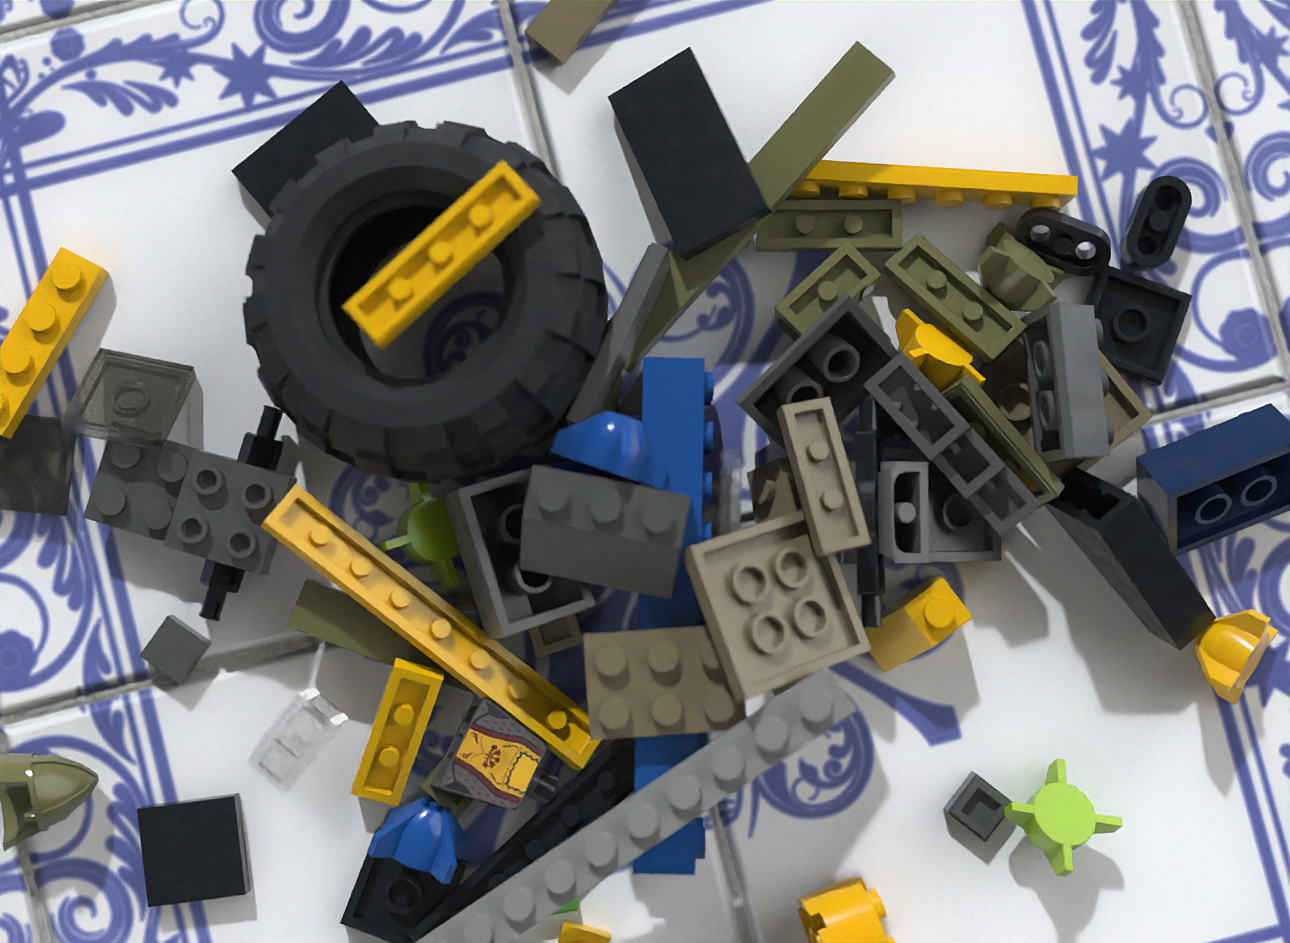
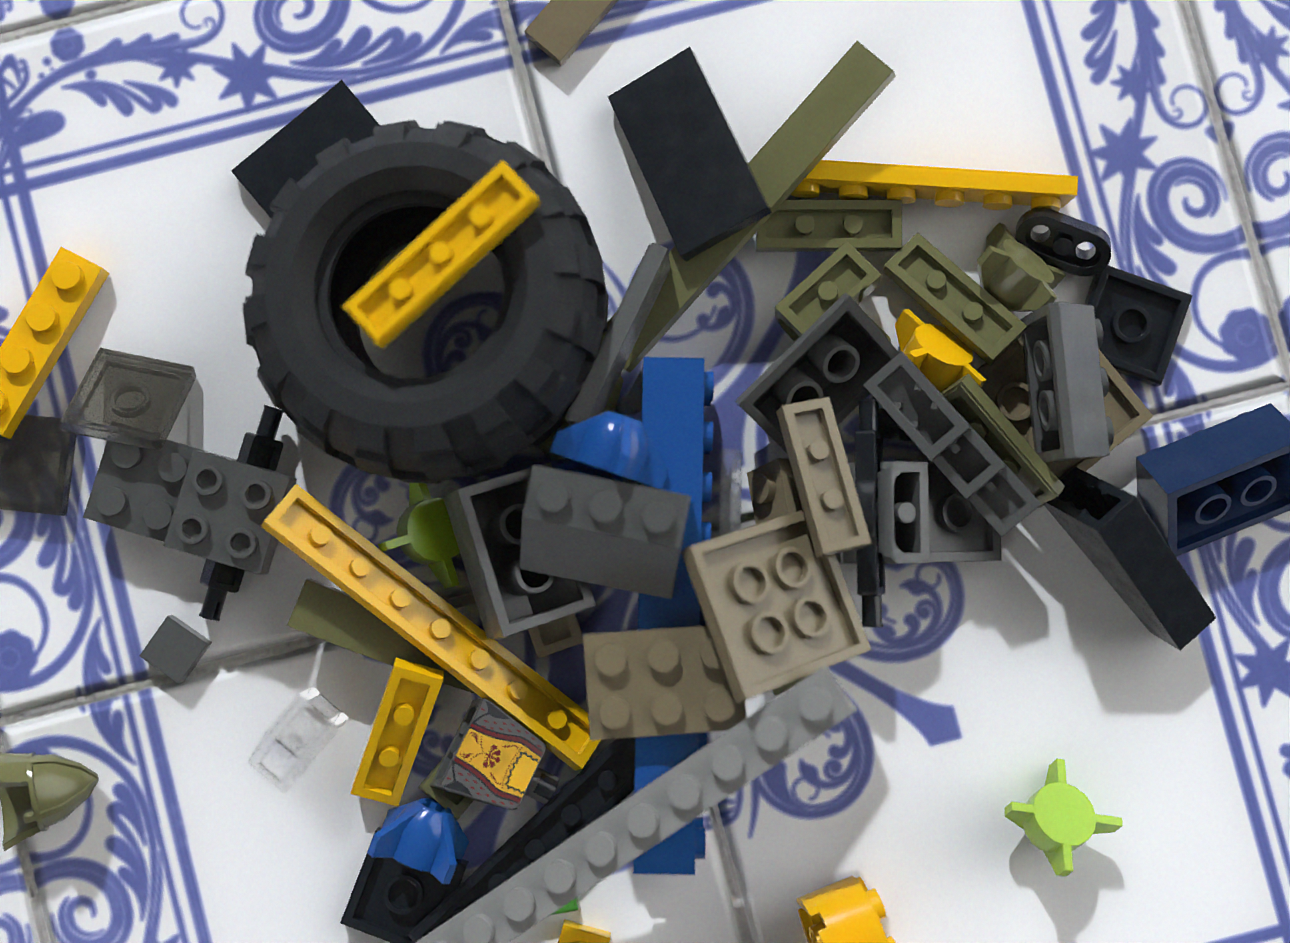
black tile [137,793,251,908] -> none
yellow slope [863,575,973,672] -> none
dark grey tile [943,771,1013,842] -> none
black plate [1120,175,1192,271] -> none
yellow piece [1193,609,1278,705] -> none

